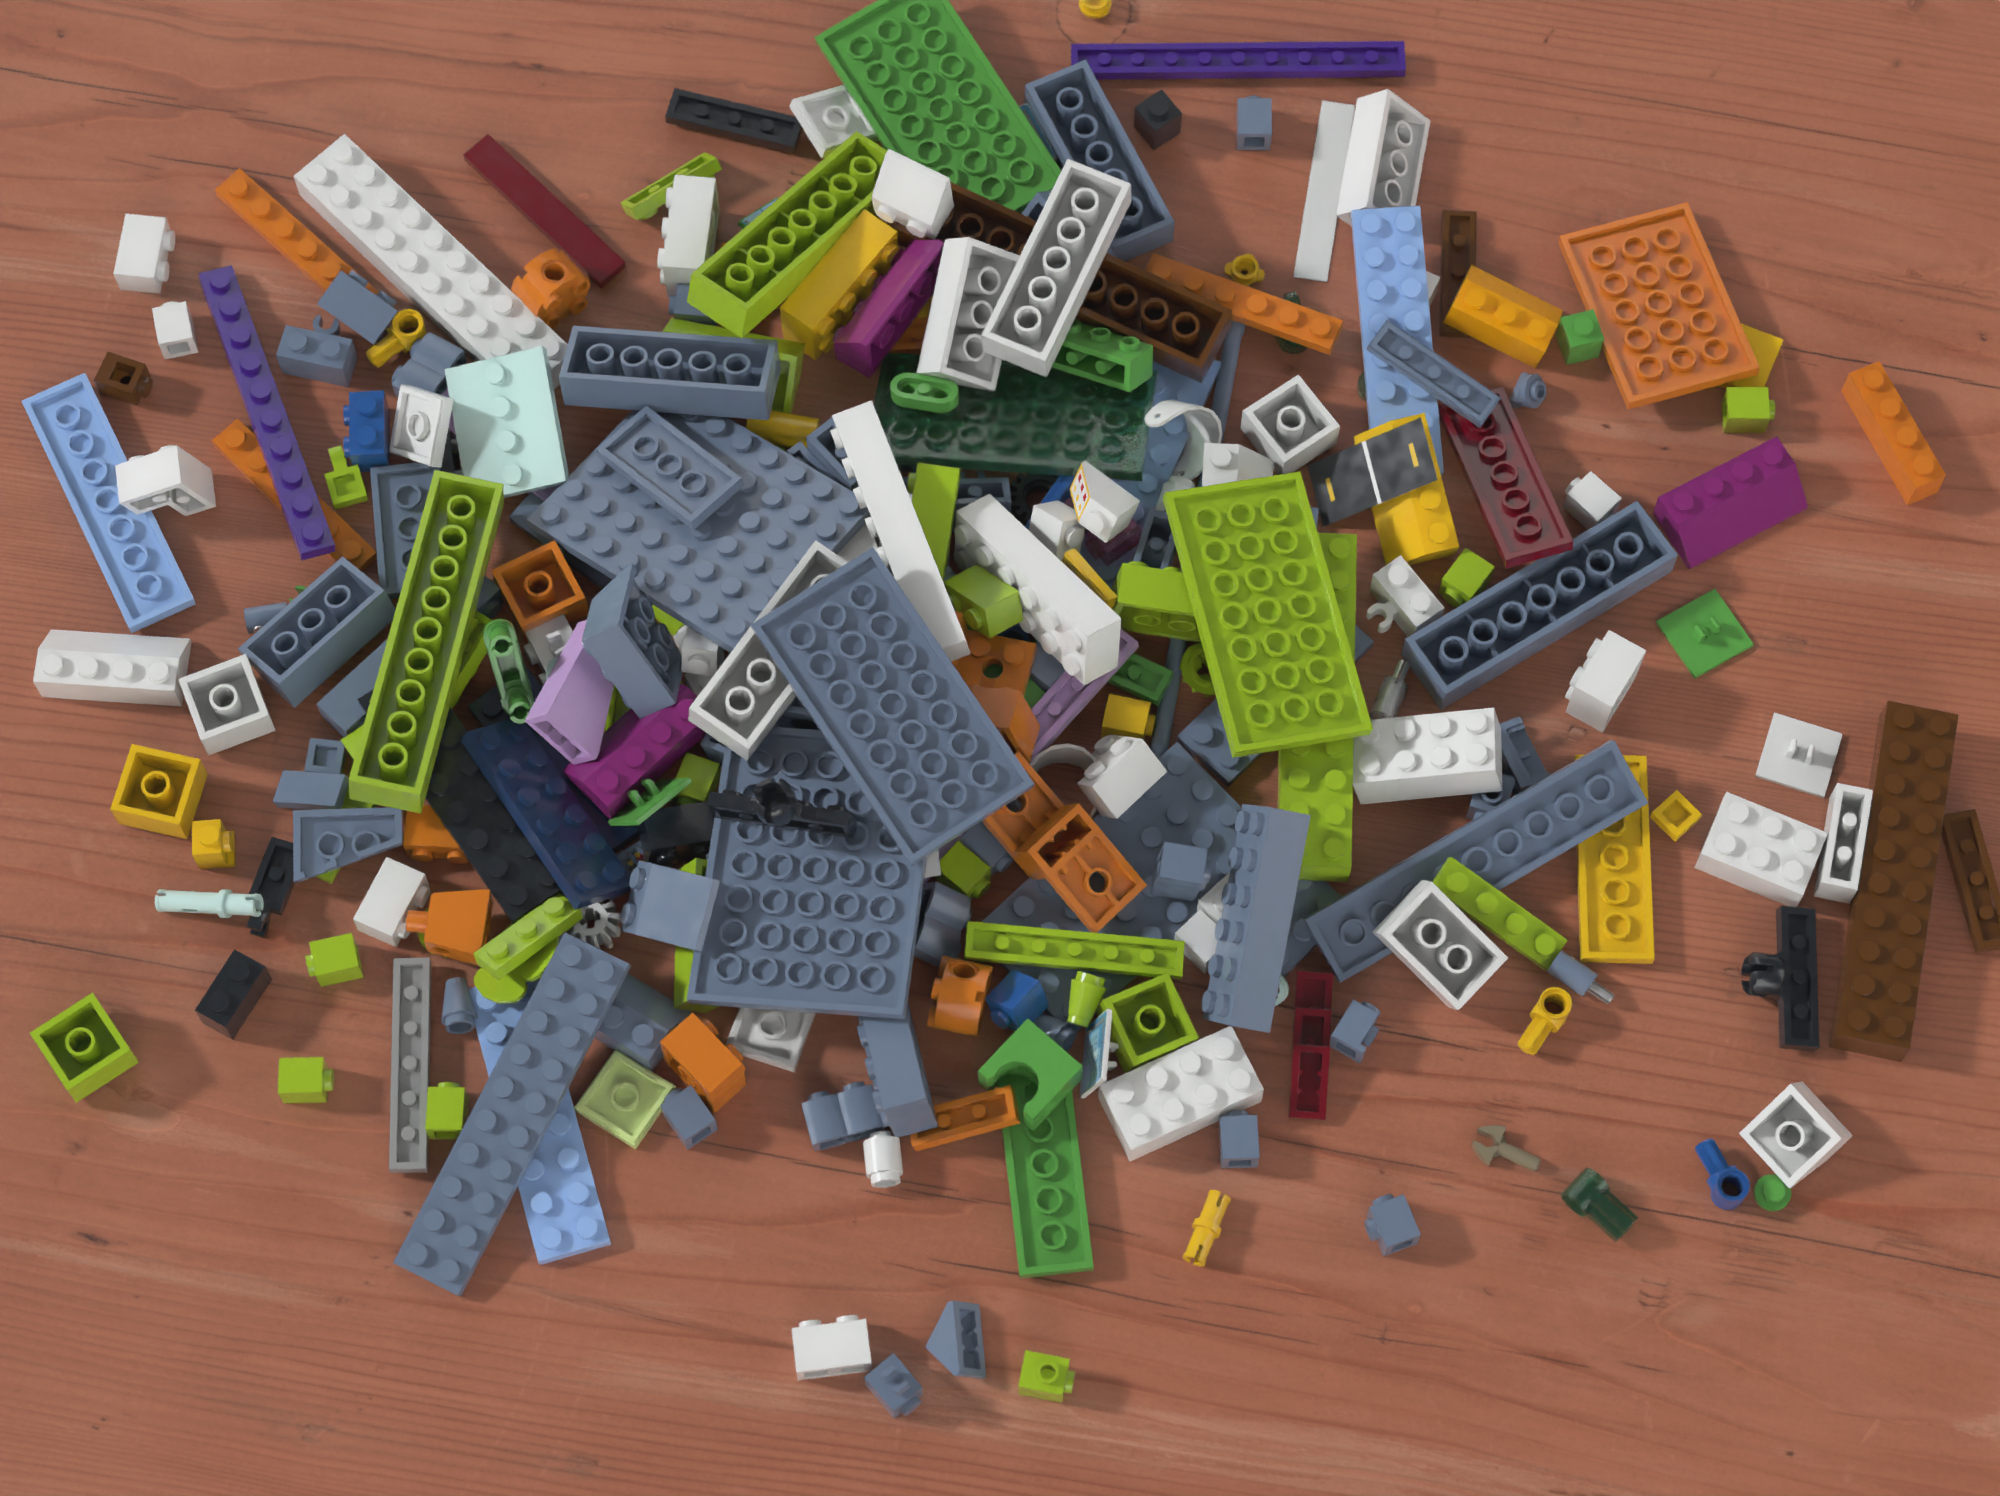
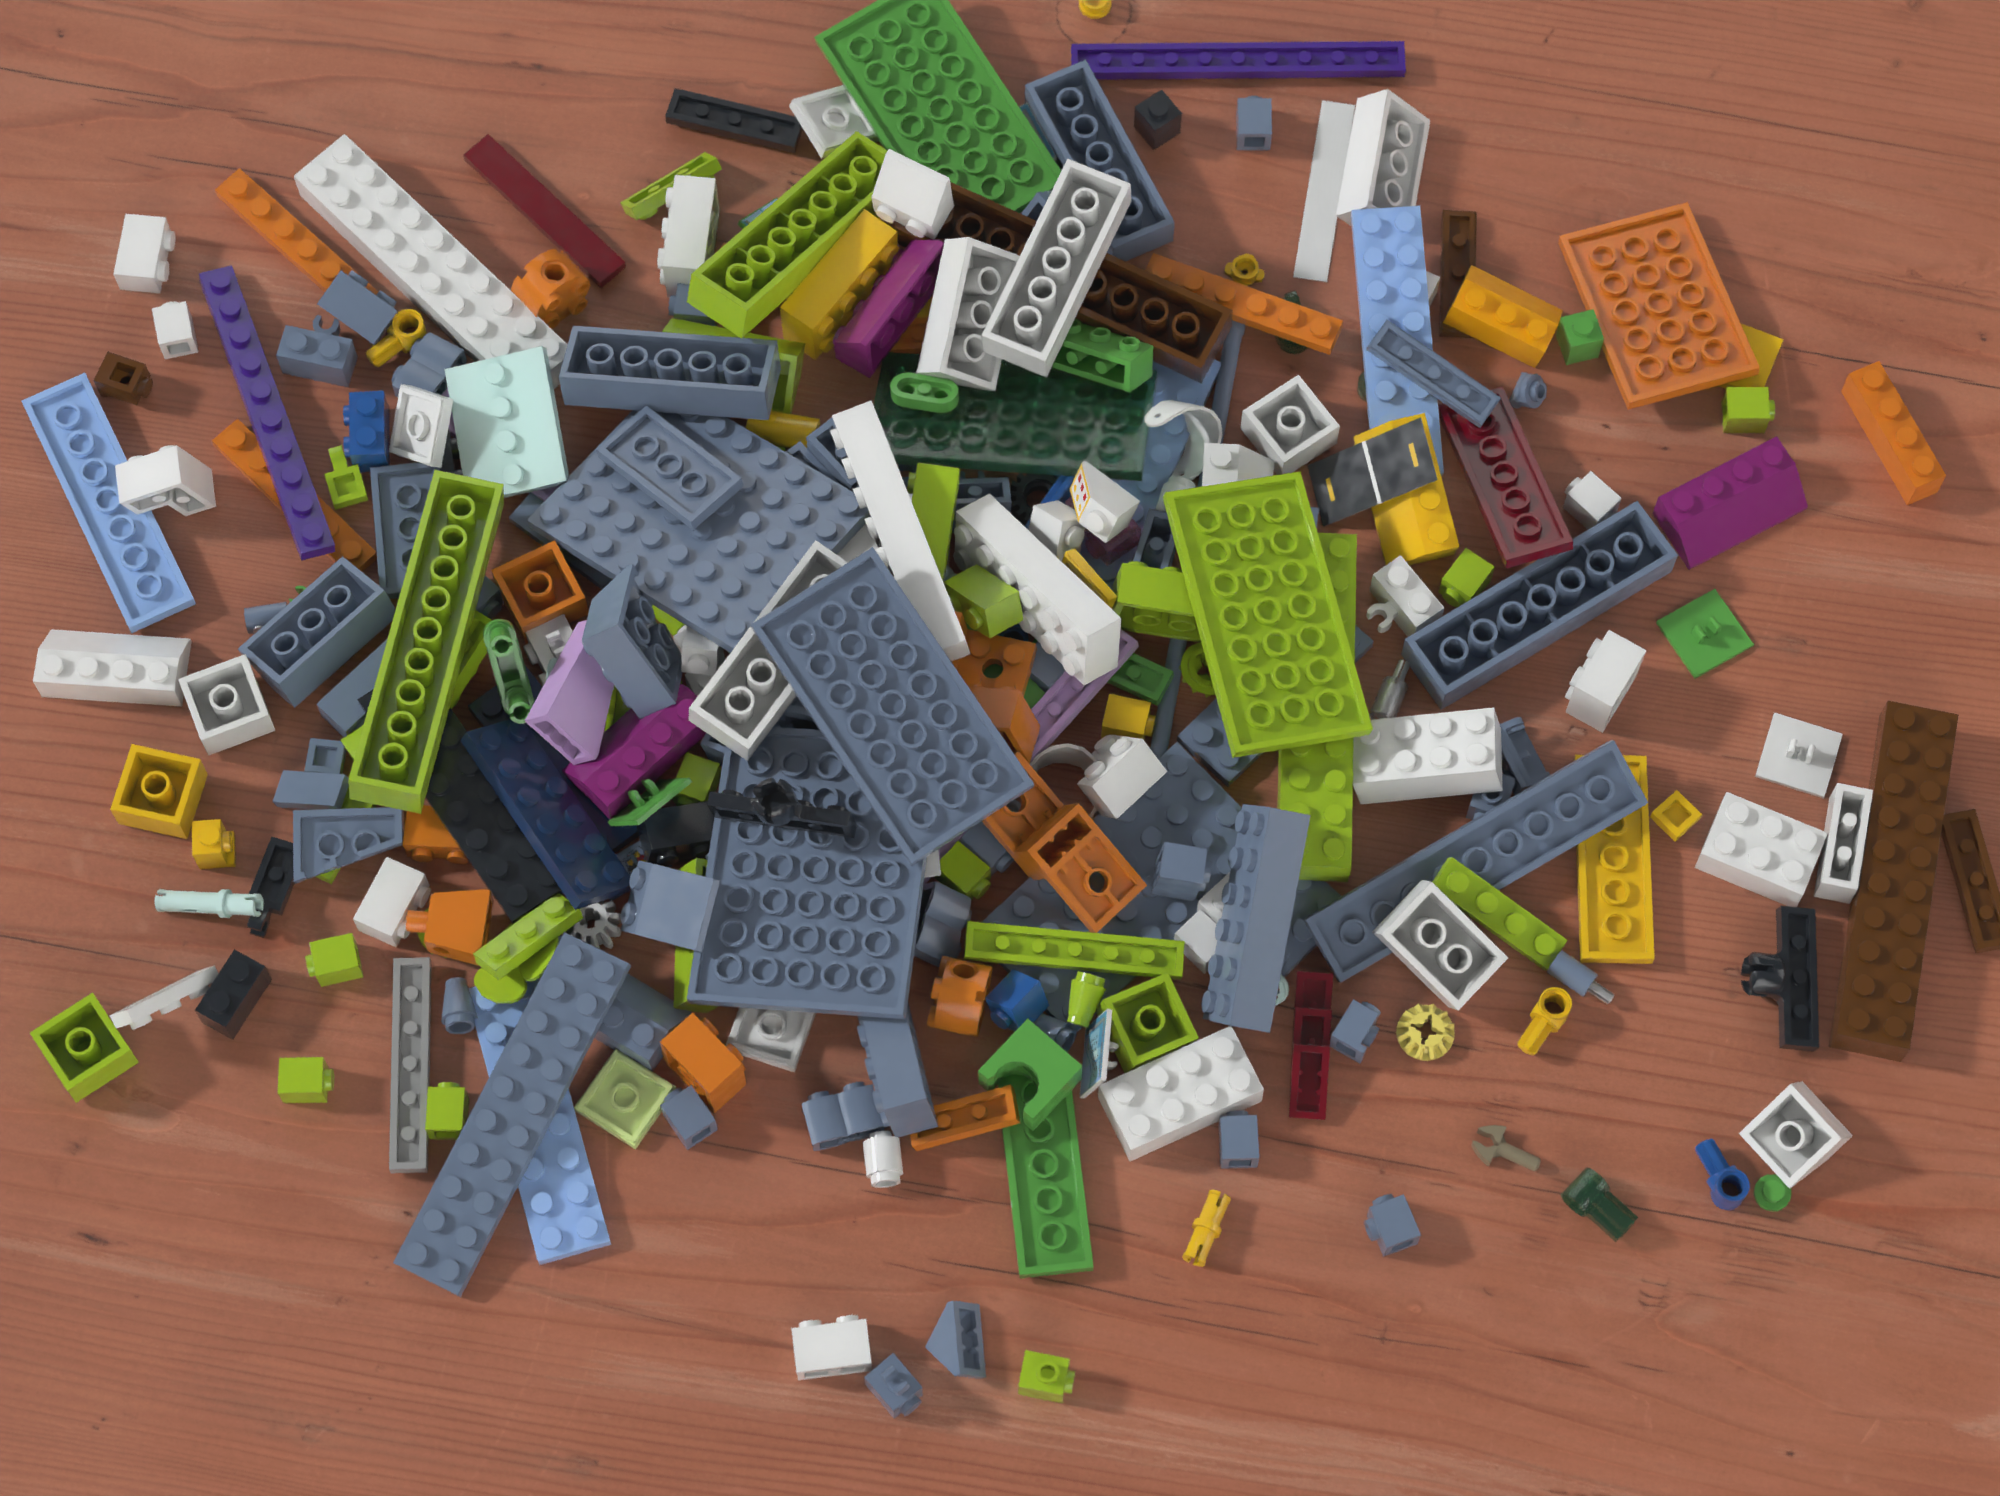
none -> white plate [110,965,218,1030]
none -> light yellow gear [1396,1003,1455,1061]

